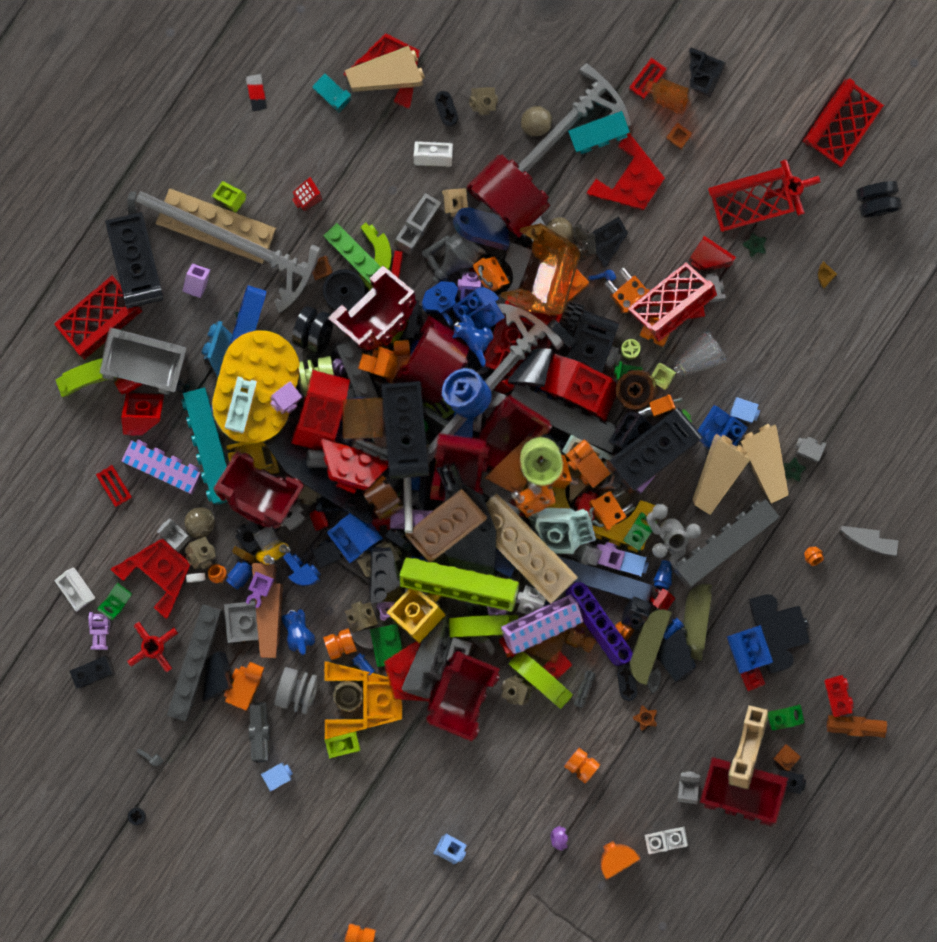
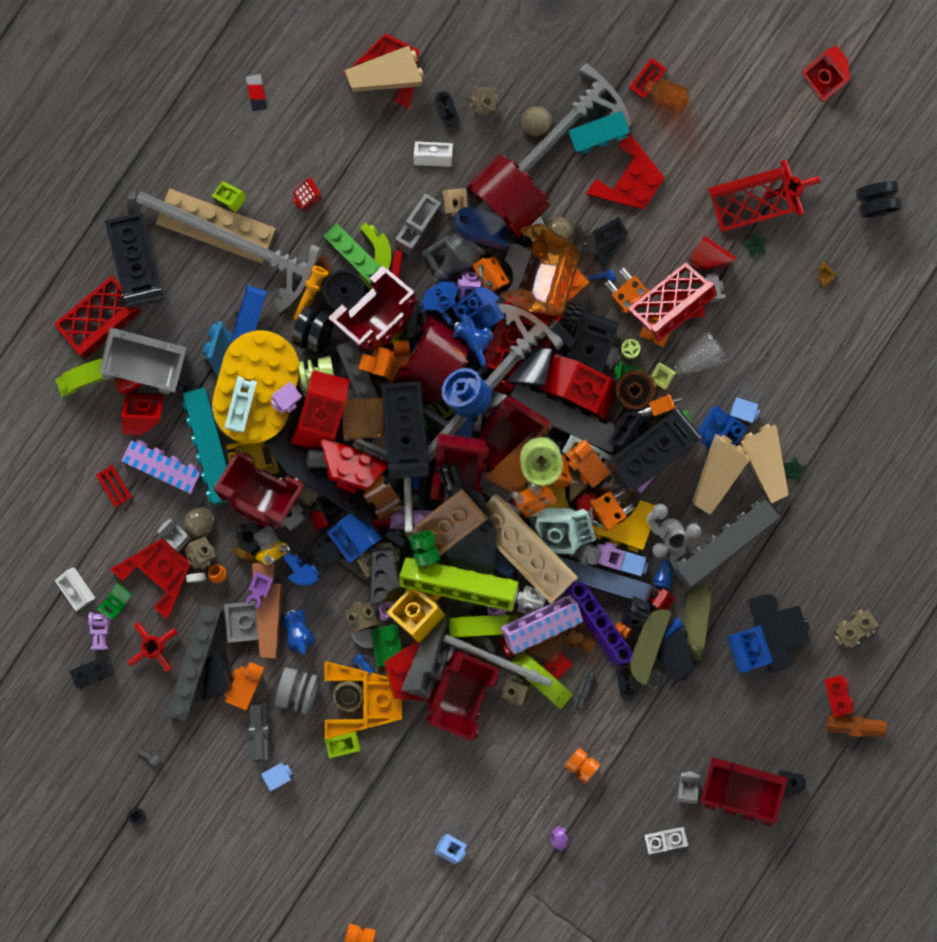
lavender brick [183,263,210,298] -> none
blue brick [226,561,253,590] -> none
teal bracket [313,74,352,113] -> none
orange wheel [323,628,357,660] -> none
lavender plate [332,358,345,376] -> none
orange brick [600,841,640,879] -> none
green bracket [624,512,657,550] -> none
dark orange plate [633,705,657,731] -> none
dark orange plate [666,123,693,150] -> none
black slope [689,47,726,98] -> none
tan arch [729,706,768,789] -> none
red tile [740,667,765,692] -> none
green bracket [768,704,805,731] -> none
dark orange plate [773,744,801,771] -> none
light grey brick [795,437,826,463] -> none
red fence [802,78,884,168] -> none
orange plate [805,546,824,566] -> none
light grey slope [839,526,898,557] -> none
none -> light orange pin [293,266,328,320]
none -> green wheel [409,531,440,566]
none -> light grey bar [444,635,553,687]
none -> red slope [801,45,850,102]
none -> dark tan brick [834,609,879,648]

